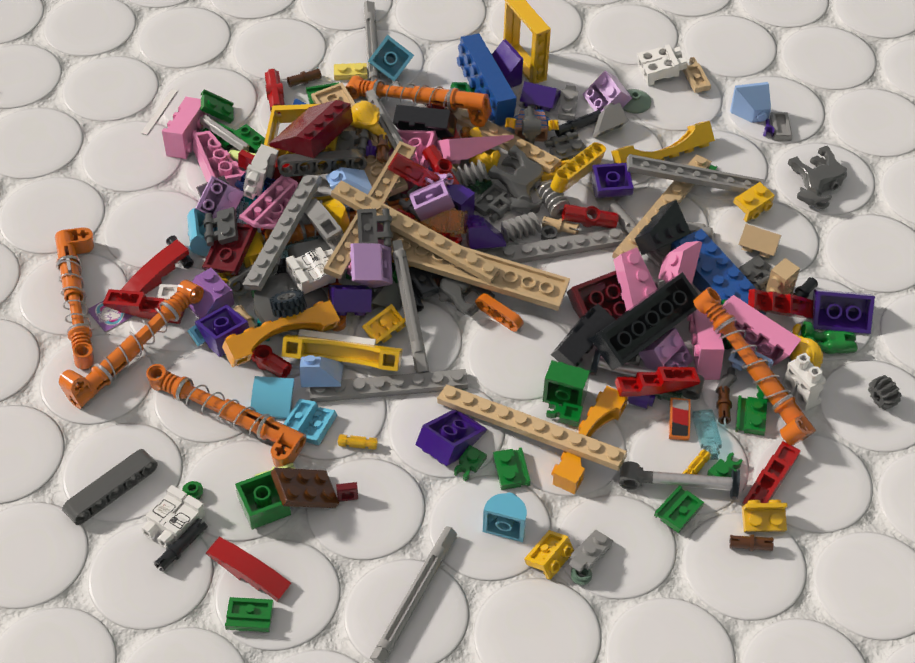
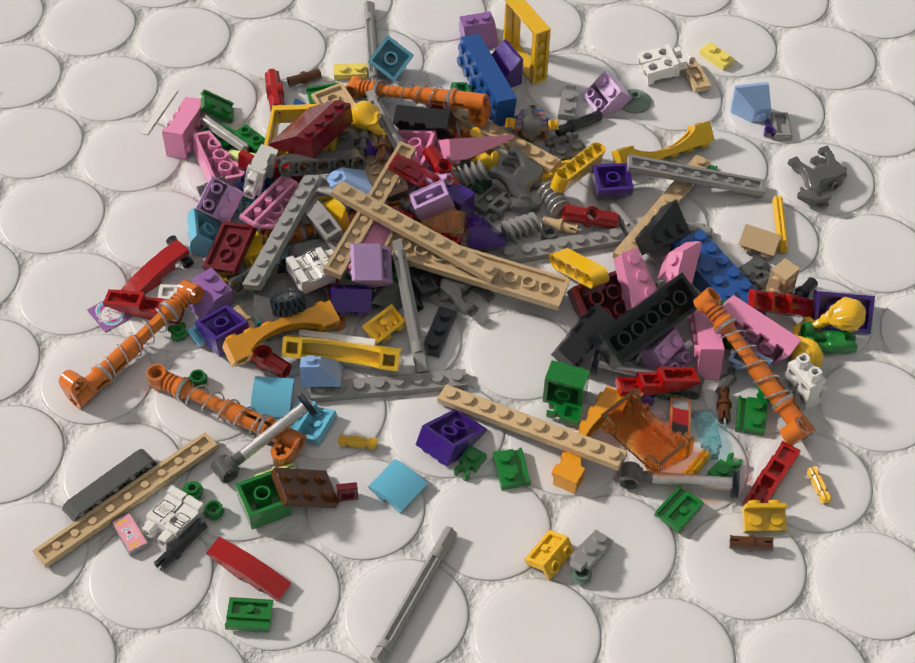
orange piece [55,227,94,369] -> none
dark grey plate [203,207,238,247] -> none
dark grey plate [357,208,393,247] -> none
orange beam [475,293,524,332] -> none
medium azure brick [482,493,527,542] -> none
dark purple slope [520,81,561,112] -> none
light grey slope [593,103,629,138] -> none
yellow bracket [733,182,775,222] -> none
dark grey gear [868,375,902,410] -> none
none -> tan plate [32,432,219,569]
none -> tile [111,512,149,556]
none -> green plate [168,322,189,342]
none -> green plate [189,369,208,388]
none -> green plate [204,500,225,520]
none -> piece [211,392,319,484]
none -> medium azure slope [368,459,428,513]
none -> black plate [424,306,457,358]
none -> medium lavender slope [459,11,499,49]
none -> yellow beam [549,248,609,289]
none -> clear orange windscreen [601,387,695,474]
none -> light yellow plate [699,42,735,70]
none -> yellow axle [772,196,789,253]
none -> yellow hair [801,297,866,332]
none -> yellow axle [807,466,832,504]

